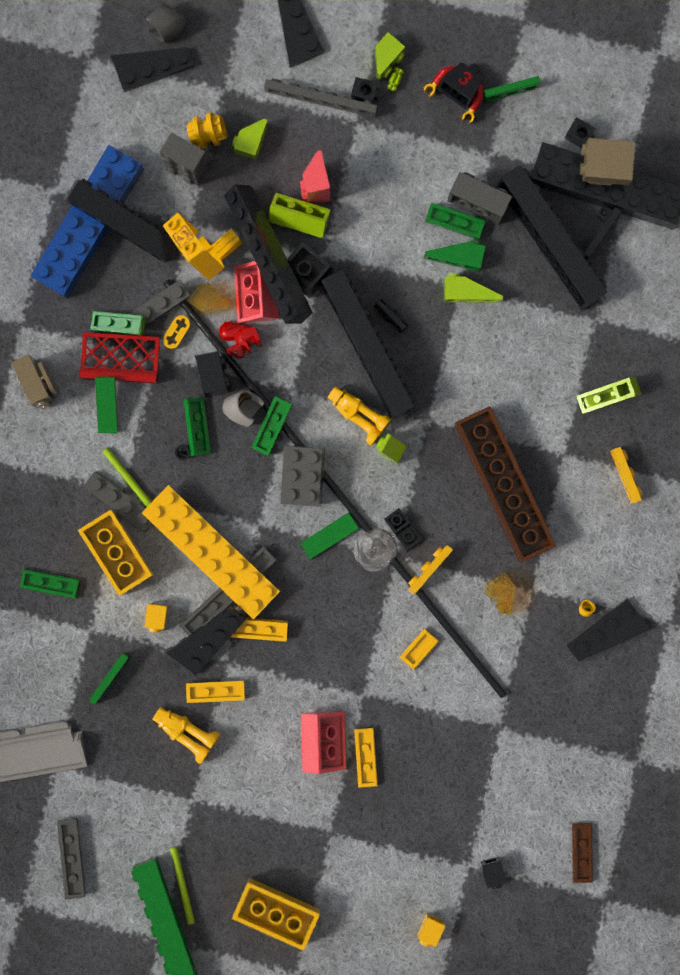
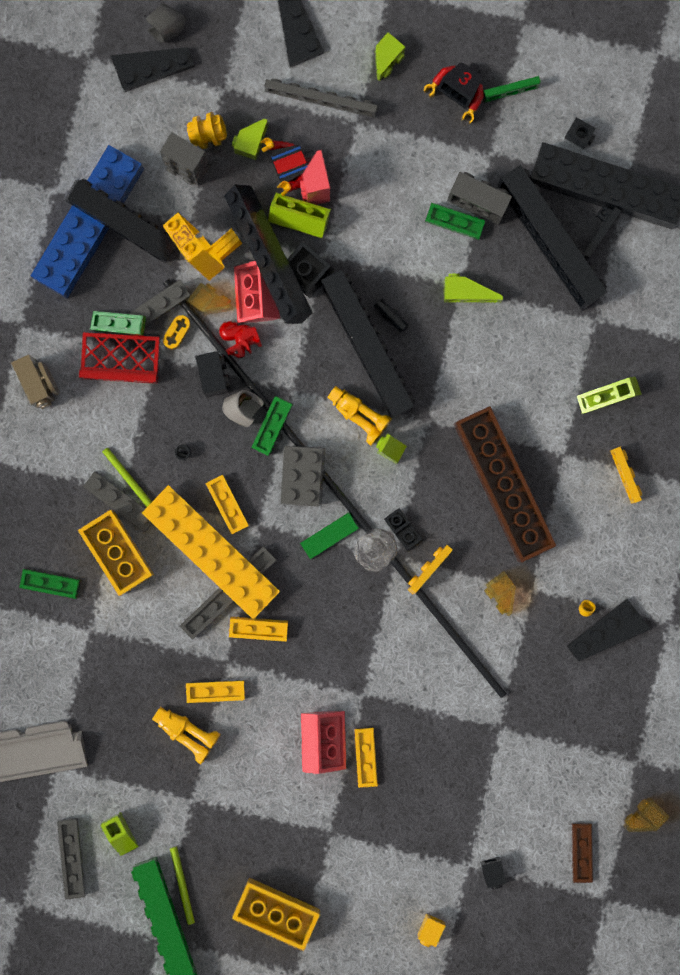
green tile [89,652,131,705] -> none
green tile [95,376,118,433] -> none
yellow brick [144,604,169,633] -> none
black wing [166,606,246,675] -> none
green plate [184,397,211,456] -> none
black brick [351,77,380,102] -> none
lime piece [387,67,404,92] -> none
yellow tile [400,628,439,670] -> none
green slope [424,241,486,272] -> none
dark tan brick [580,138,635,185] -> none
none -> lime slope [100,812,139,856]
none -> yellow plate [205,475,249,535]
none -> torso [260,137,315,196]
none -> clear yellow slope [623,798,670,832]

